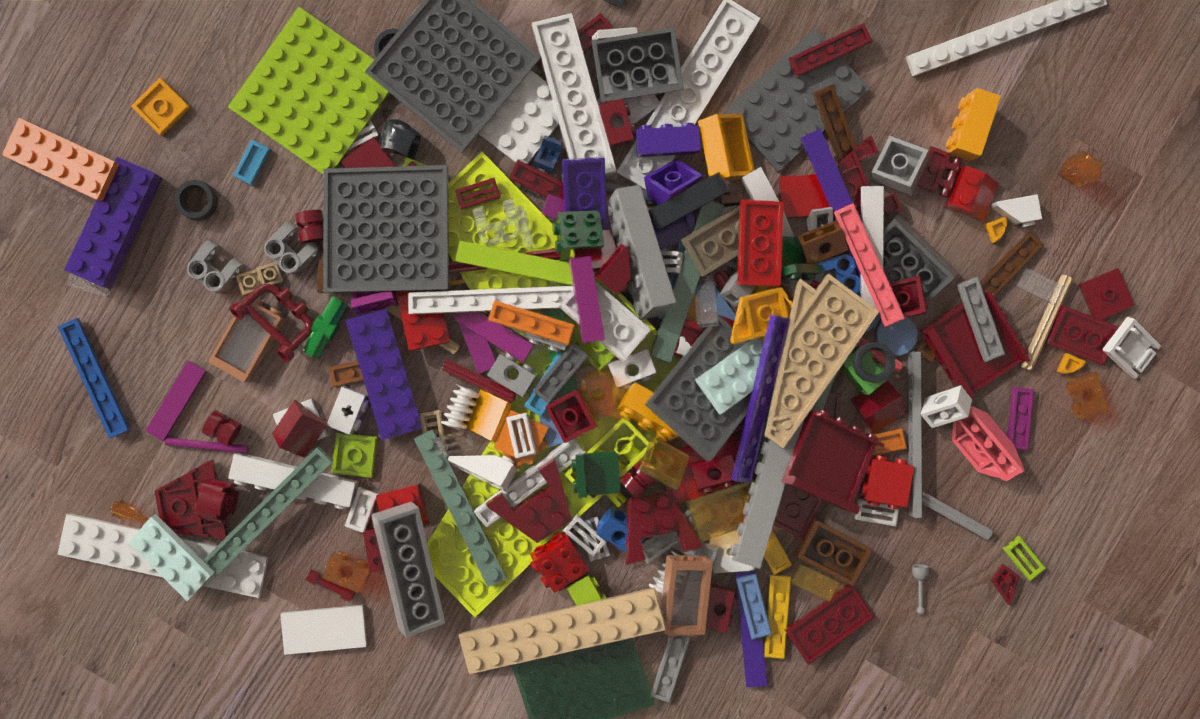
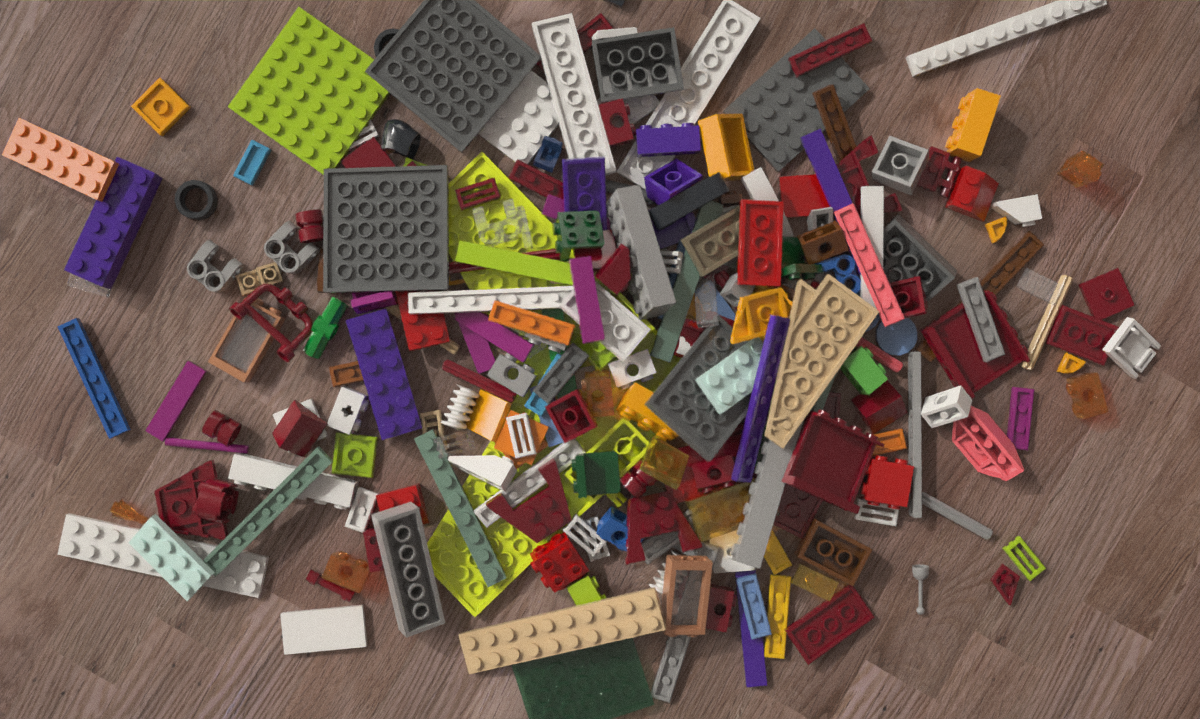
black tyre [852,342,895,382] -> none

